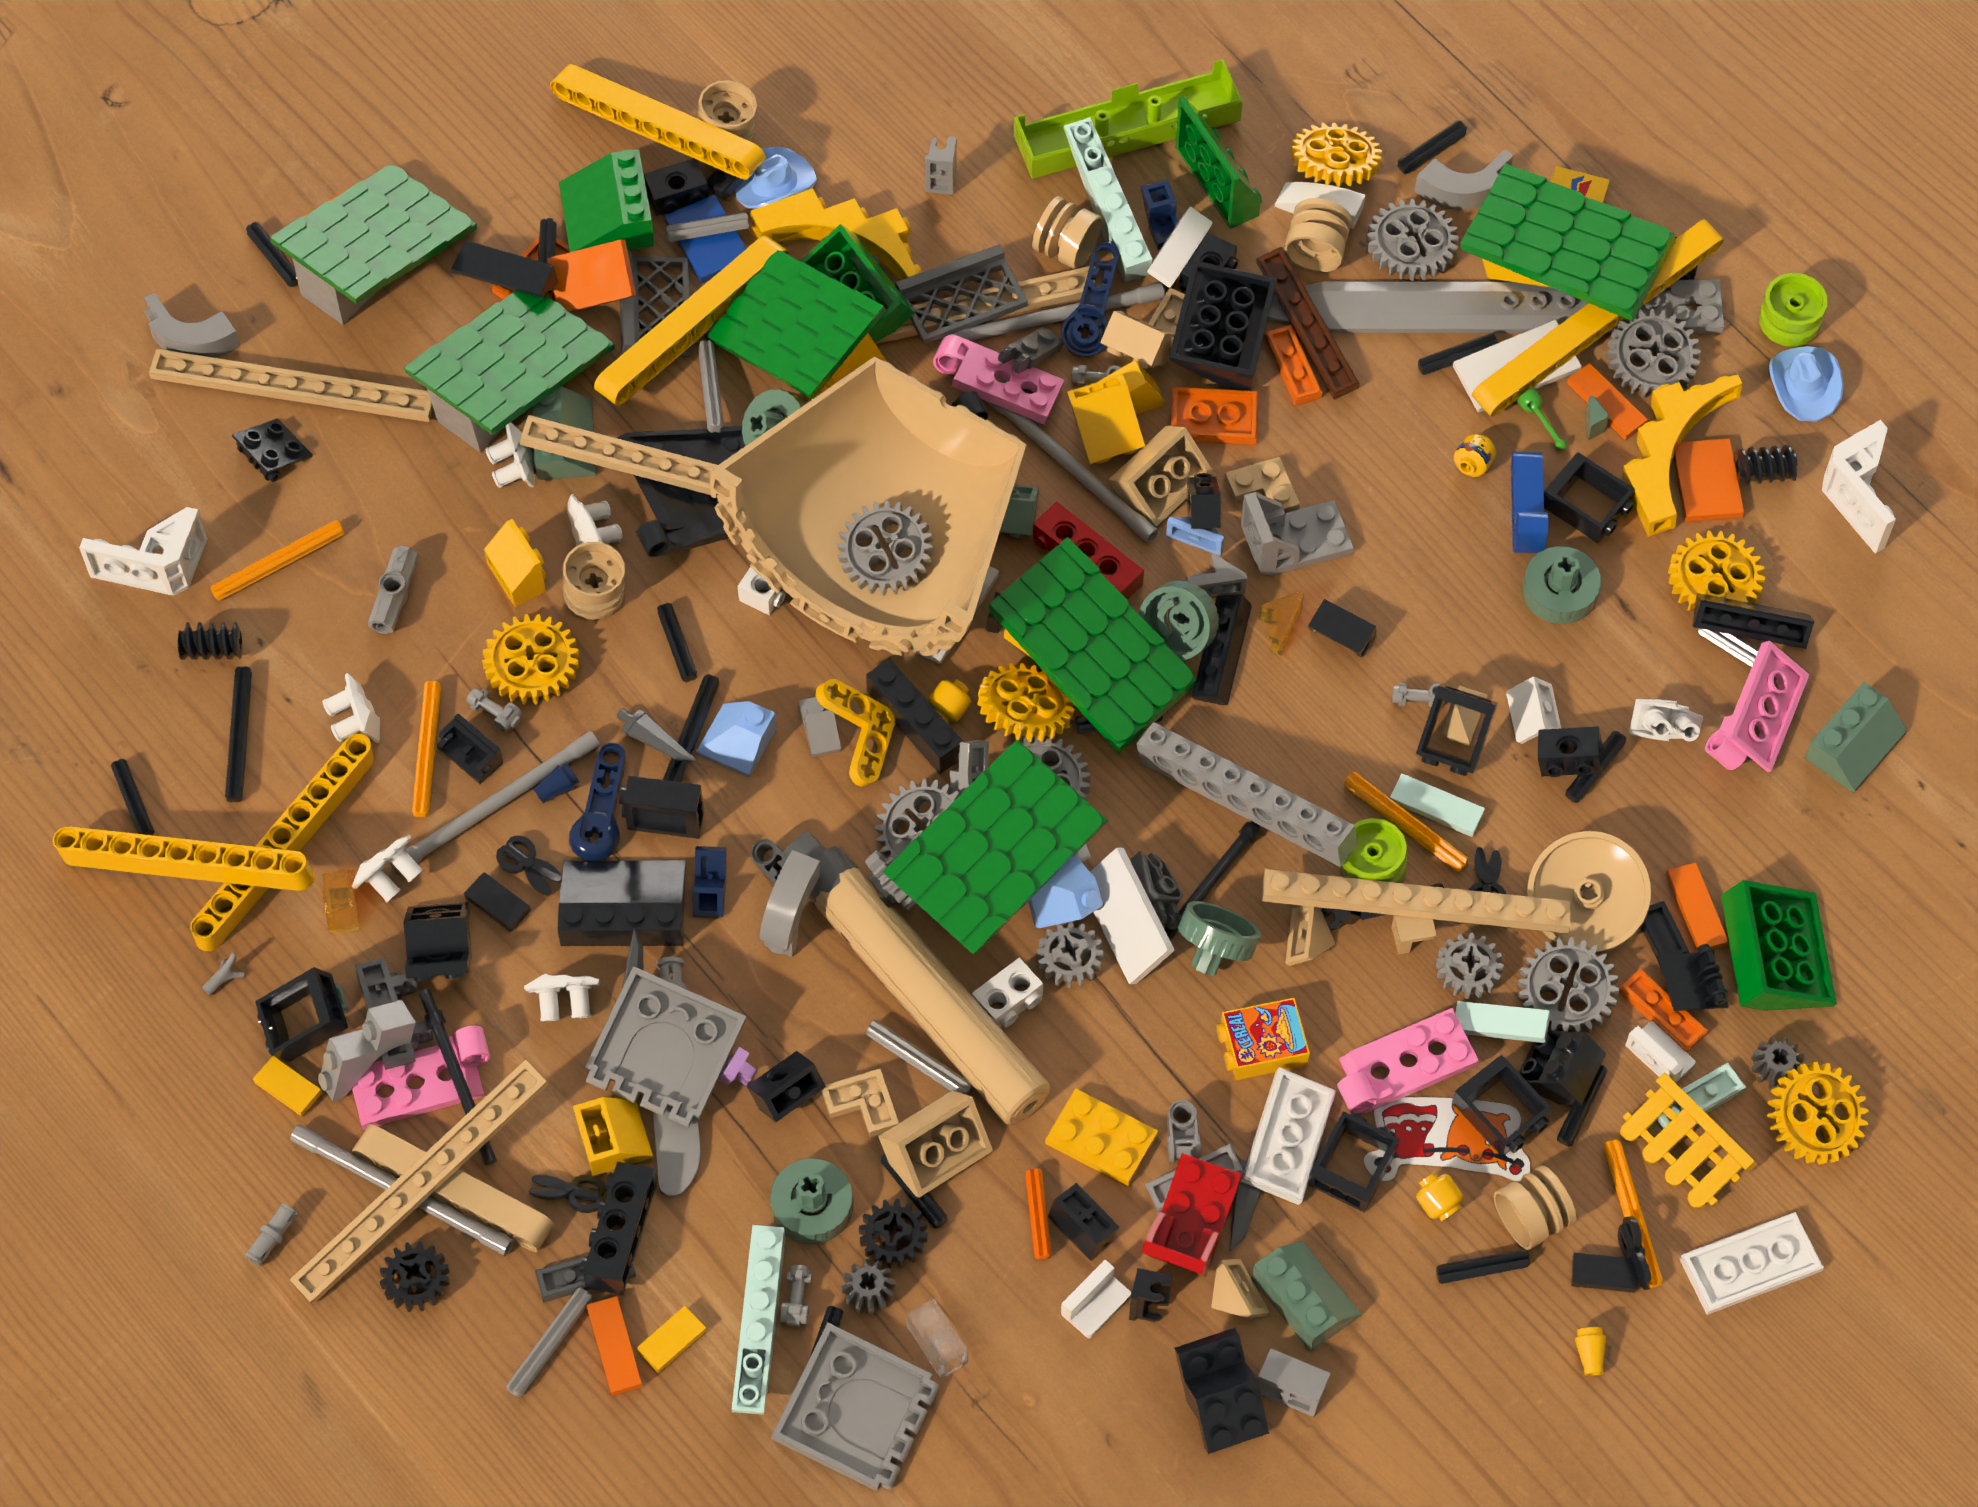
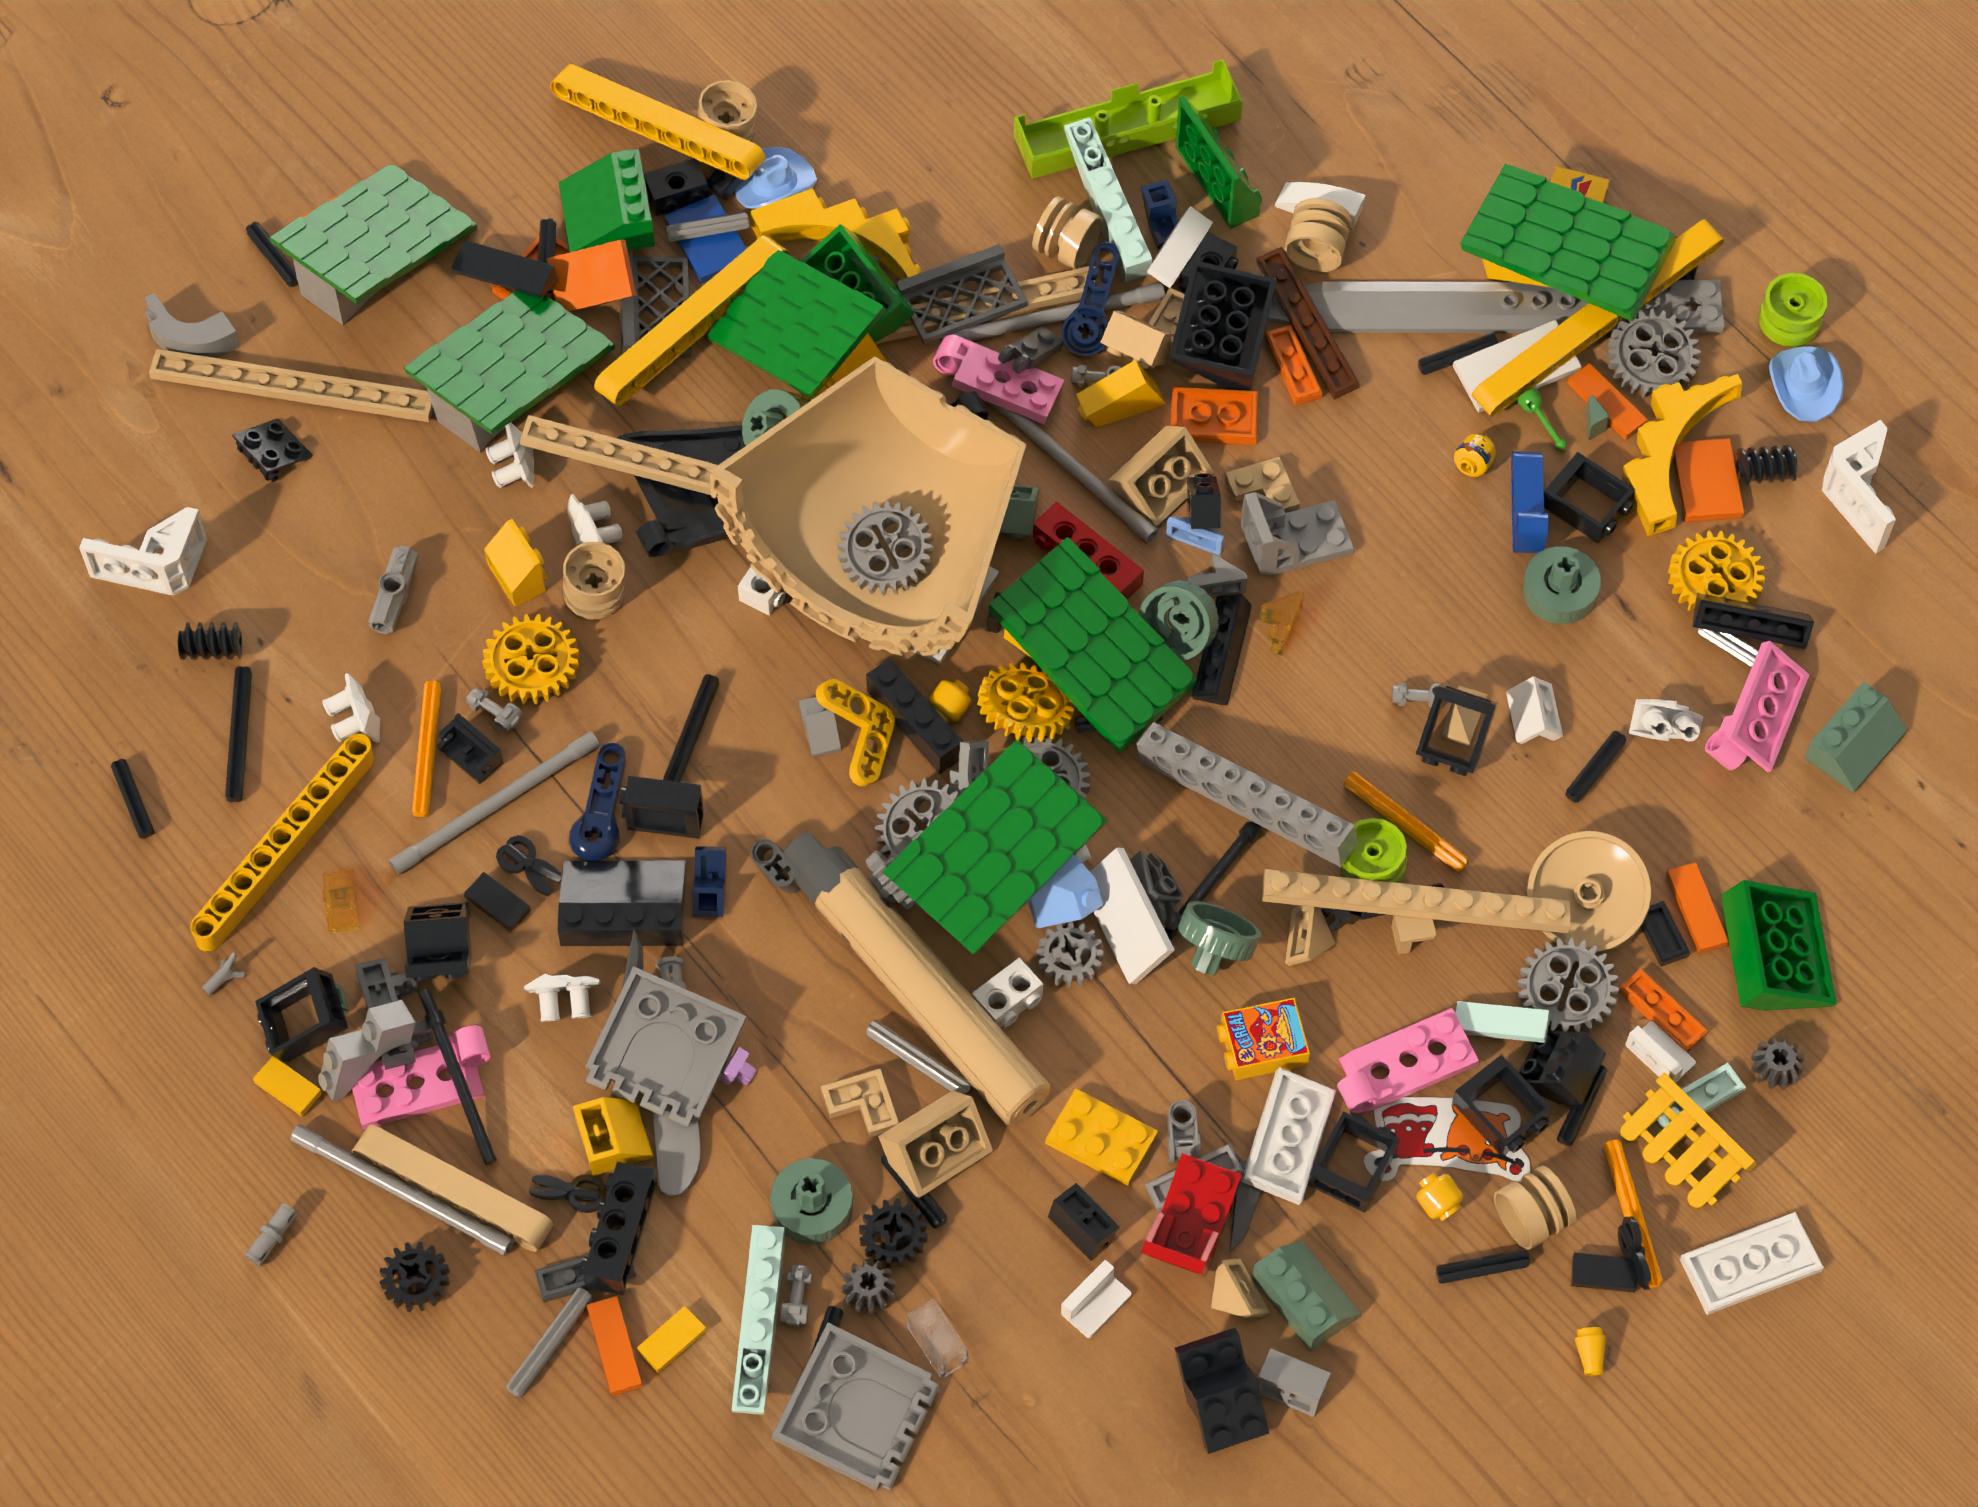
yellow beam [52,827,315,891] -> none
light orange axle [210,520,344,601] -> none
tan plate [290,1060,549,1304] -> none
white connector [352,835,423,903] -> none
sand green slope [532,386,596,480] -> none
dark blue cone [533,763,580,804] -> none
dark grey bar [617,708,698,762] -> none
black axle [657,603,697,682] -> none
light blue slope [696,701,777,777] -> none
light grey axle [698,340,724,433] -> none
black brick [747,1051,826,1122] -> none
light grey arch [759,850,820,957] -> none
light grey hinge [925,136,957,195] -> none
orange axle [1025,1168,1051,1260] -> none
yellow brick [1067,374,1145,464] -> none
black hinge [1129,1268,1172,1322] -> none
yellow gear [1291,123,1382,187] -> none
black hinge [1308,599,1376,657] -> none
light grey gear [1366,199,1459,281] -> none
light aqua tile [1390,773,1485,837] -> none
black axle [1397,120,1467,174] -> none
light grey arch [1414,150,1514,210] -> none
light grey gear [1435,932,1504,999] -> none
black piece [1469,847,1506,894] -> none
black brick [1538,726,1603,777] -> none
black hinge [1656,944,1729,1011] -> none
yellow gear [1767,1062,1869,1165] -> none

